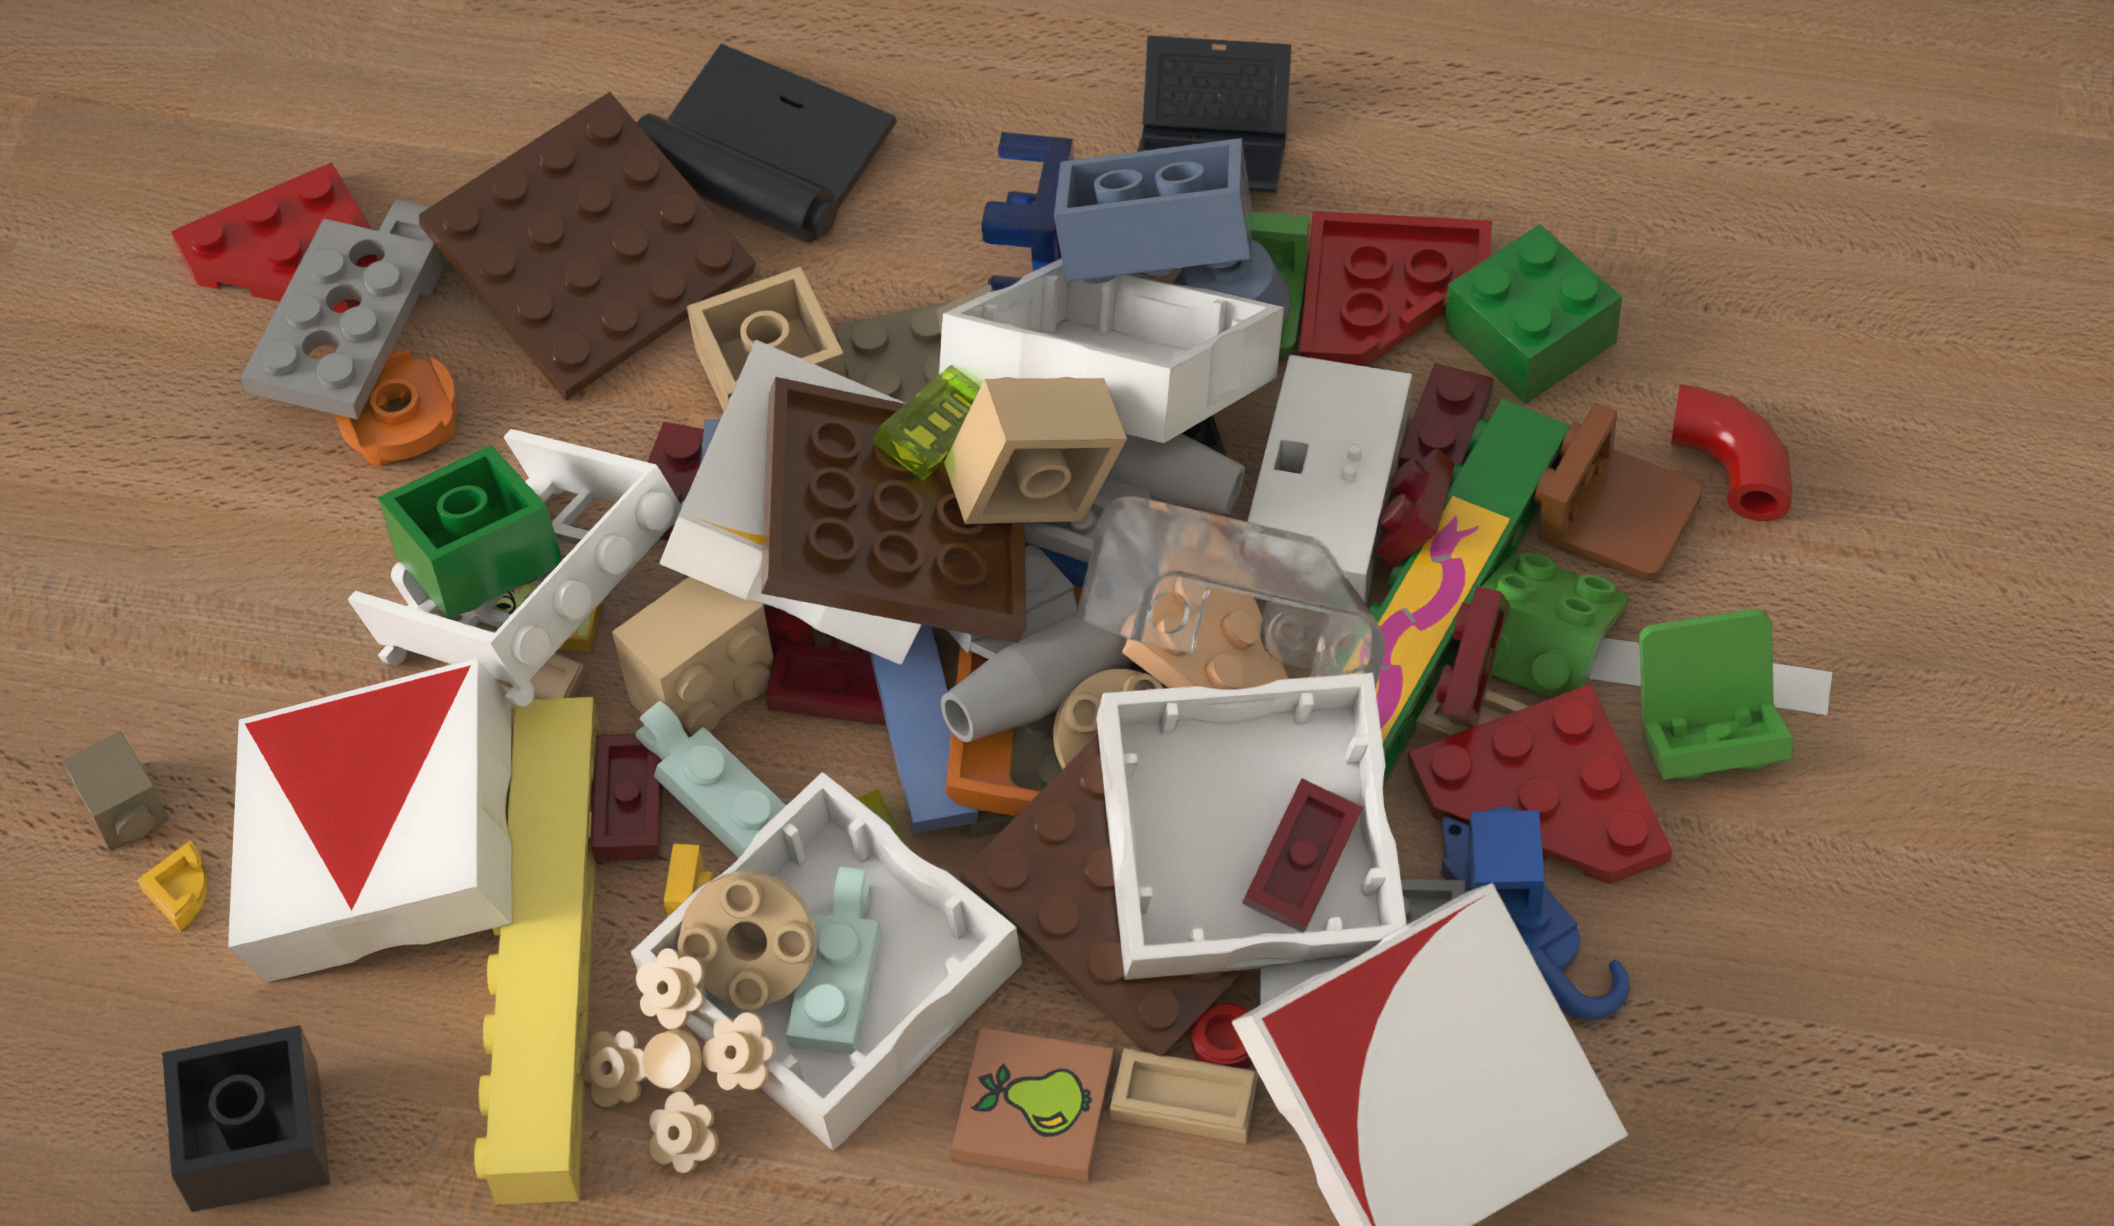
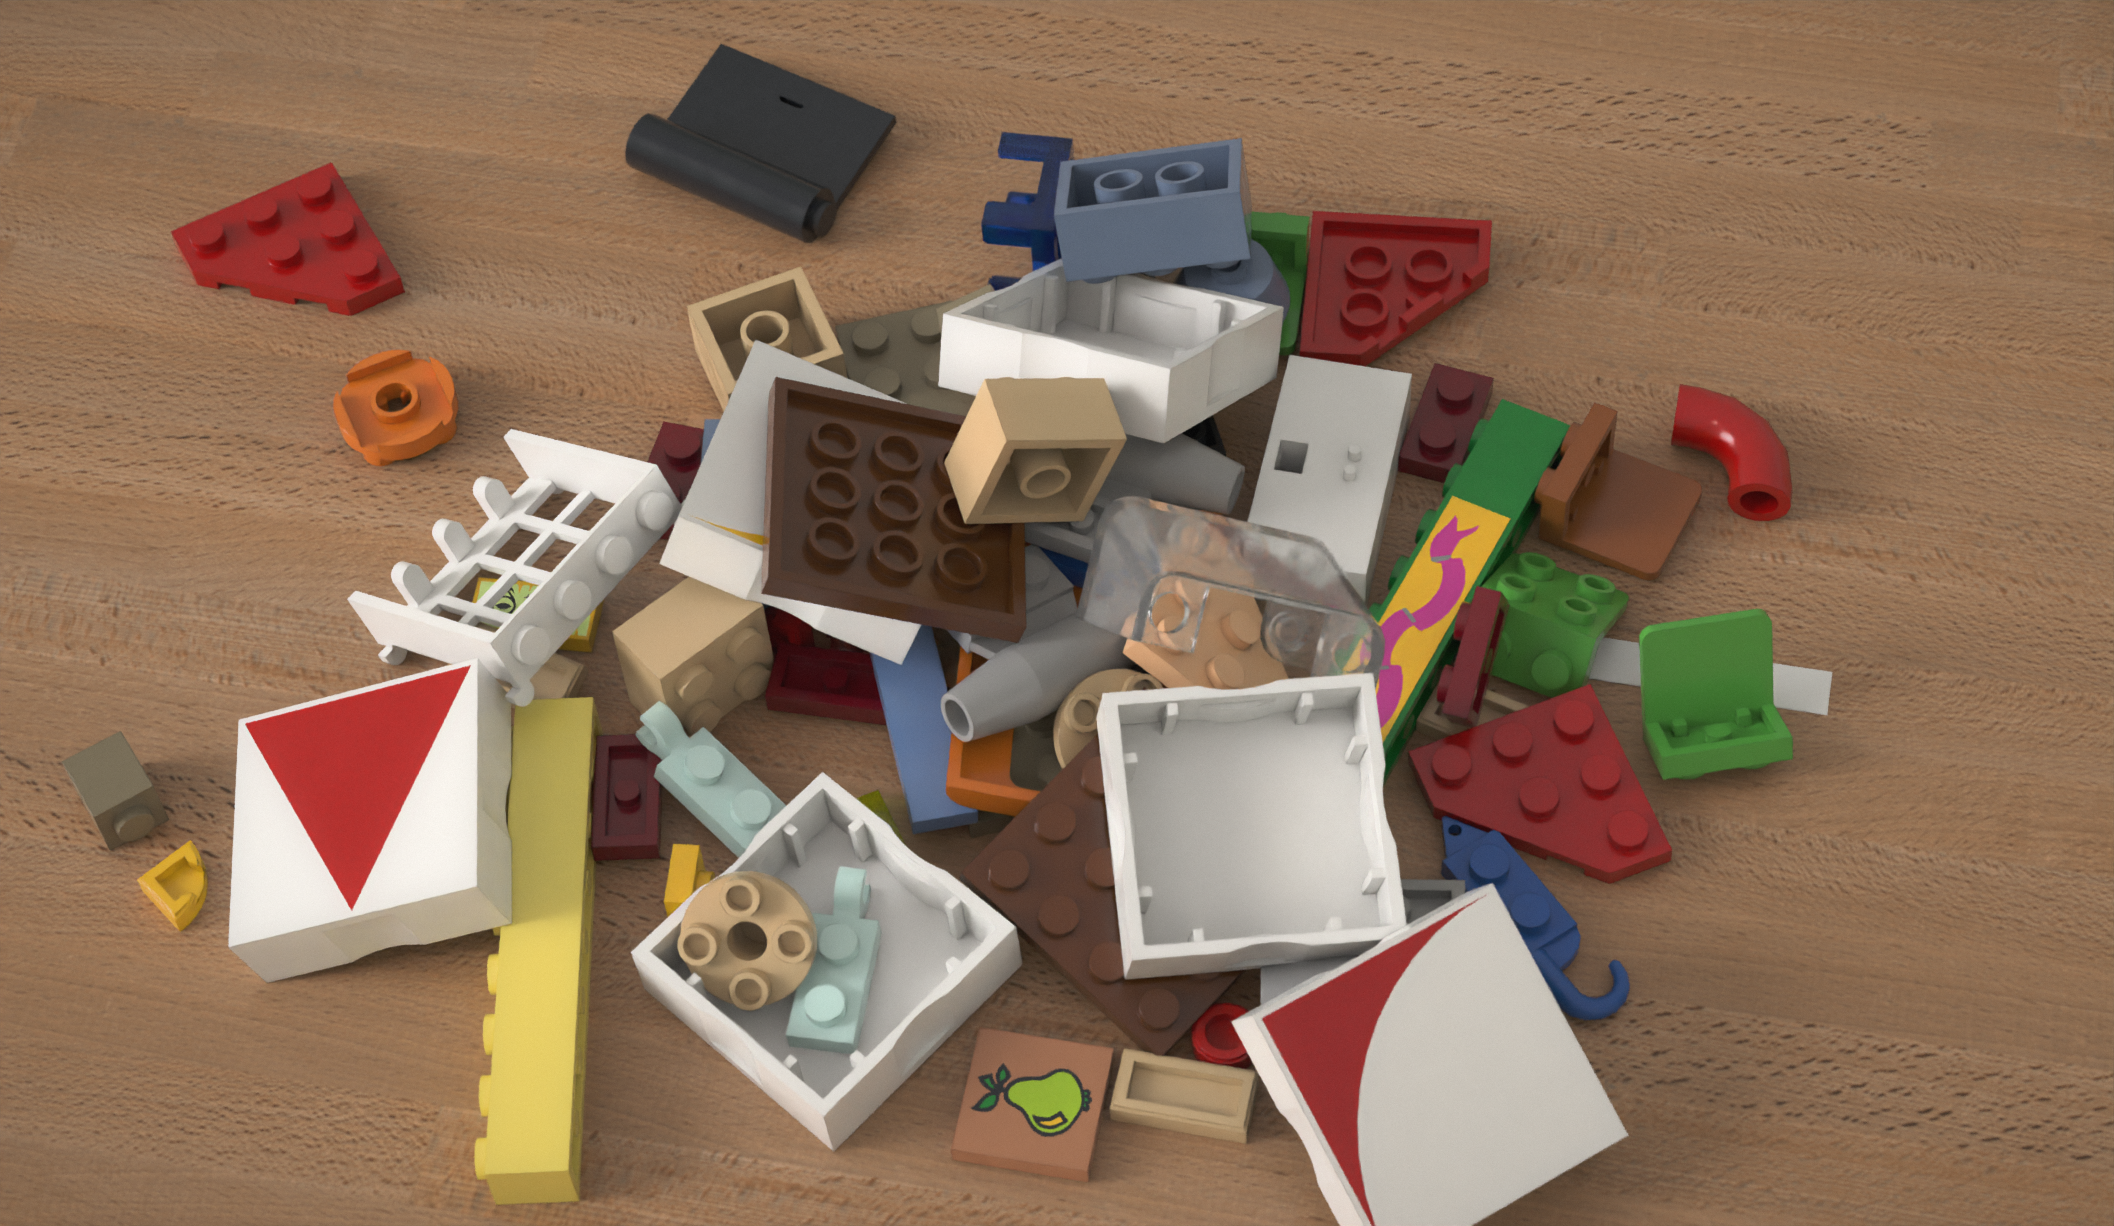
black brick [162,1025,330,1212] -> none
light grey hinge [240,199,451,420] -> none
green brick [378,445,562,619] -> none
reddish brown plate [419,91,756,401] -> none
tan plant [581,949,776,1173] -> none
clear neon green tile [872,365,980,480] -> none
black piece [1137,35,1292,194] -> none
dark red plate [1242,778,1363,933] -> none
dark red plate [1375,448,1455,568] -> none
green brick [1445,224,1622,404] -> none
blue brick [1468,807,1545,916] -> none

